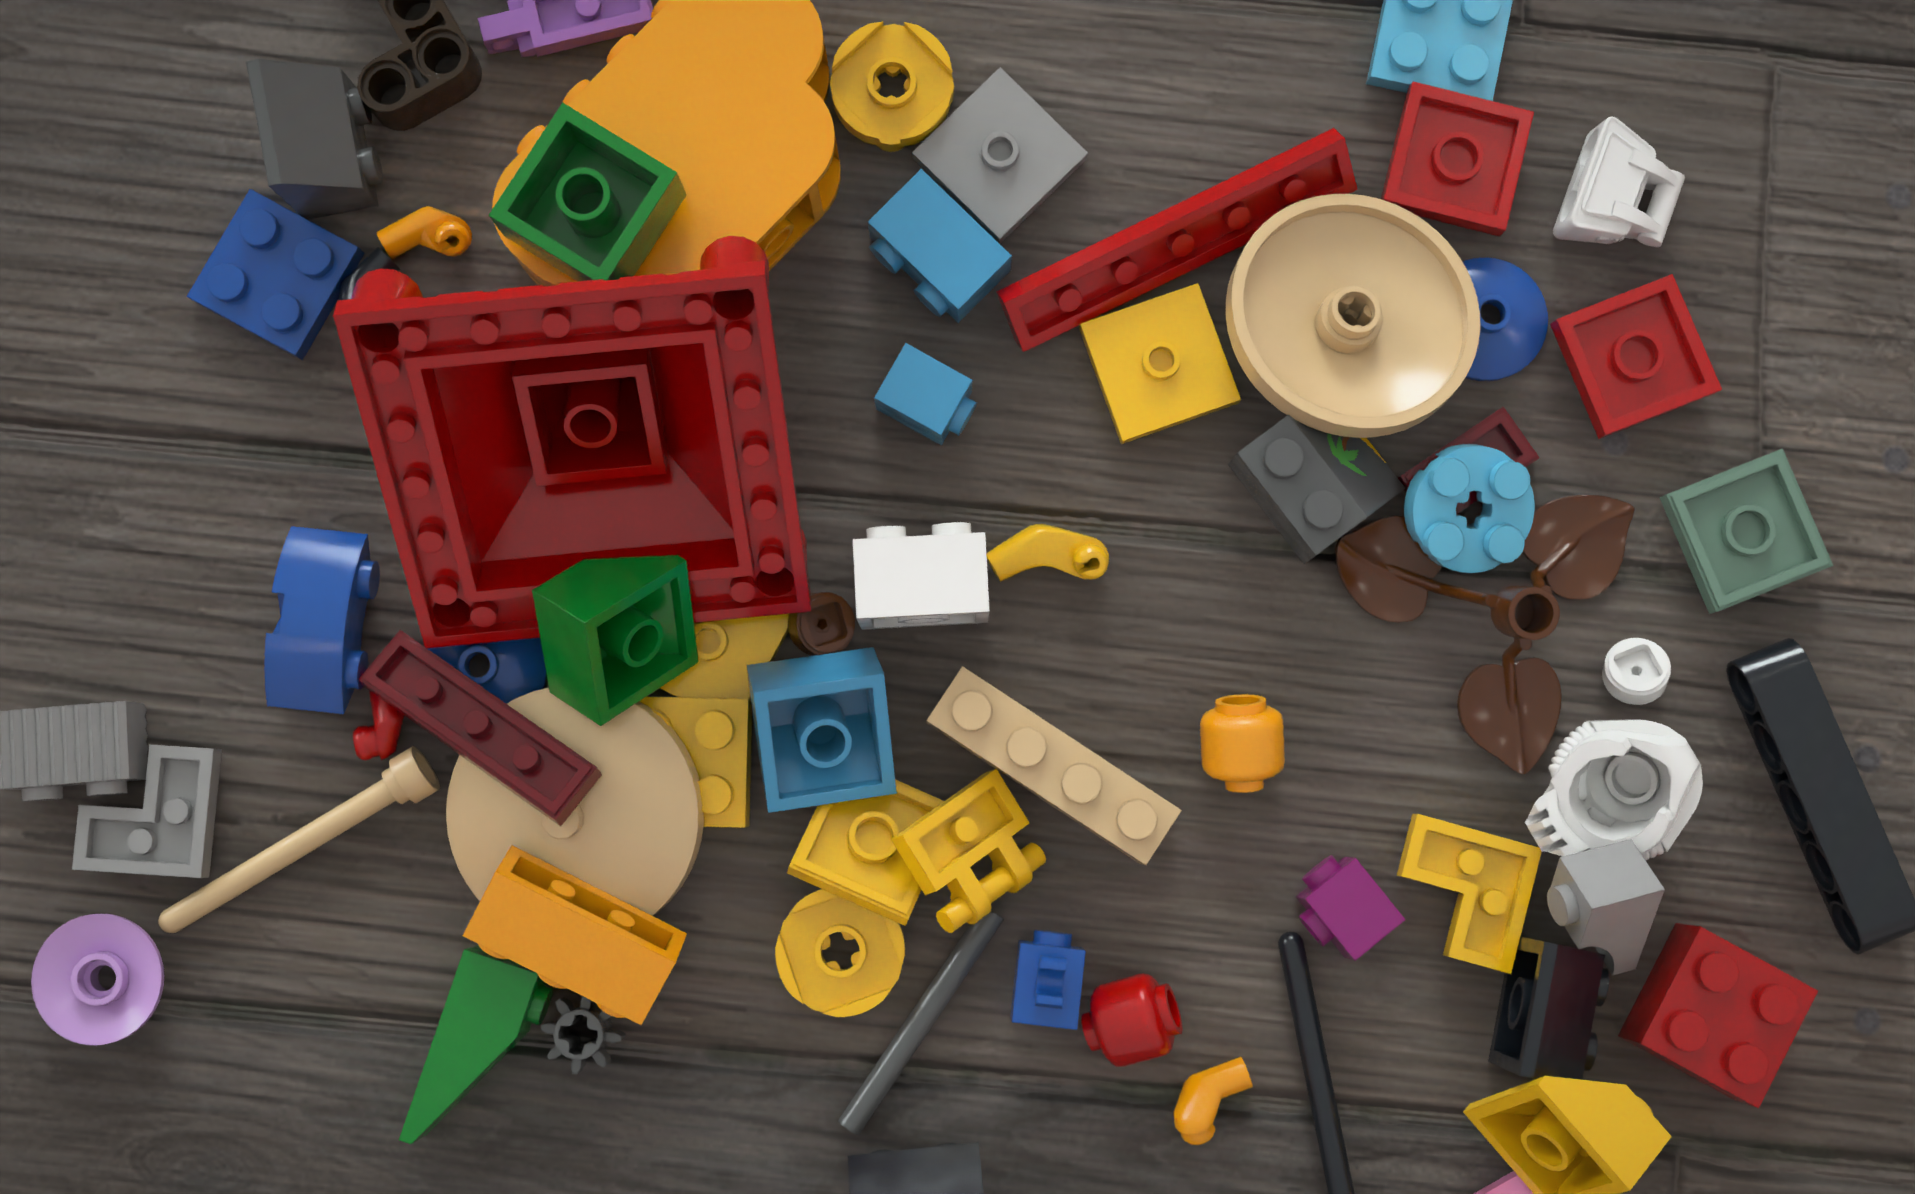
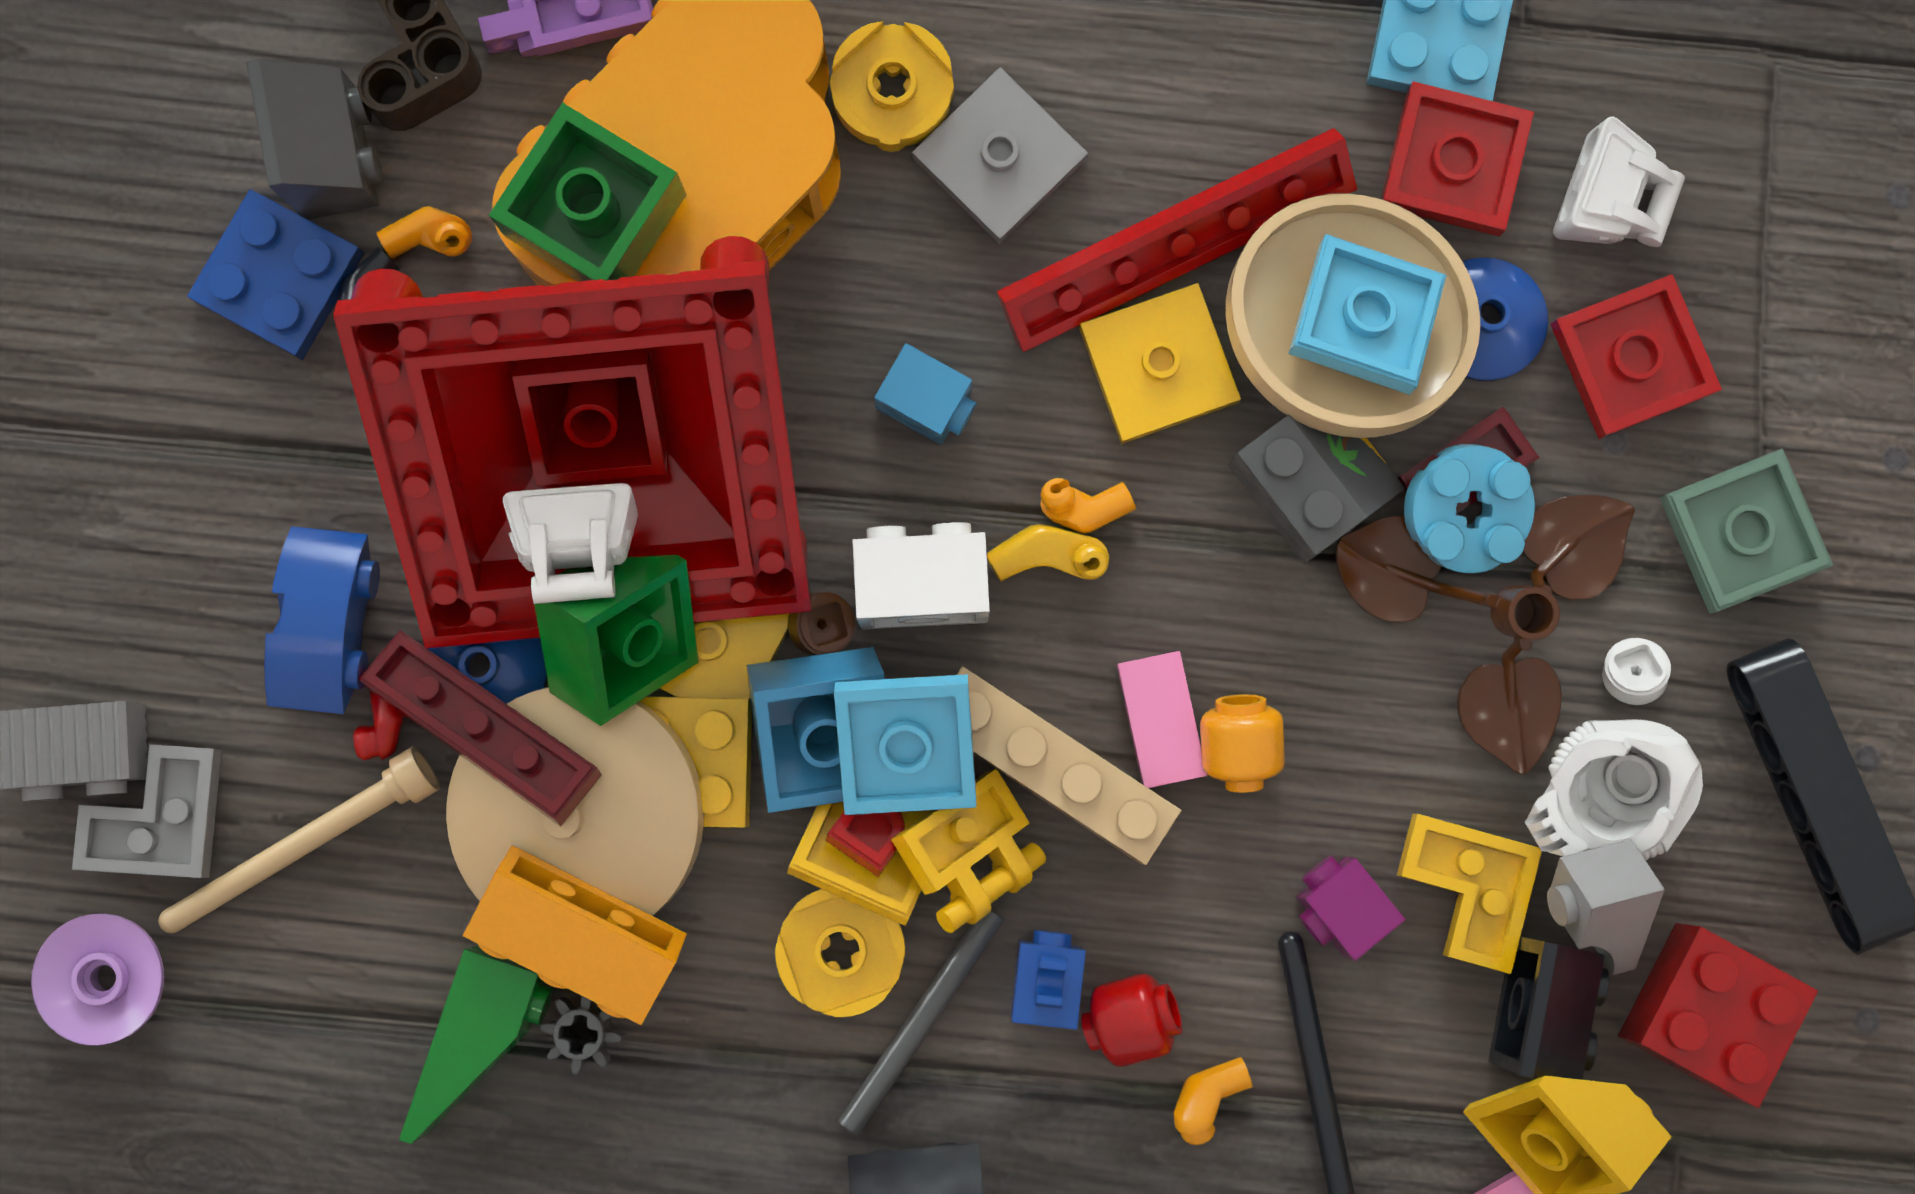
dark azure brick [868,169,1012,323] -> none
none -> white piece [503,483,638,604]
none -> red tile [825,812,905,878]
none -> medium azure plate [834,674,976,815]
none -> light orange arm [1040,478,1136,534]
none -> bright pink tile [1116,651,1207,788]
none -> medium azure tile [1288,234,1446,395]

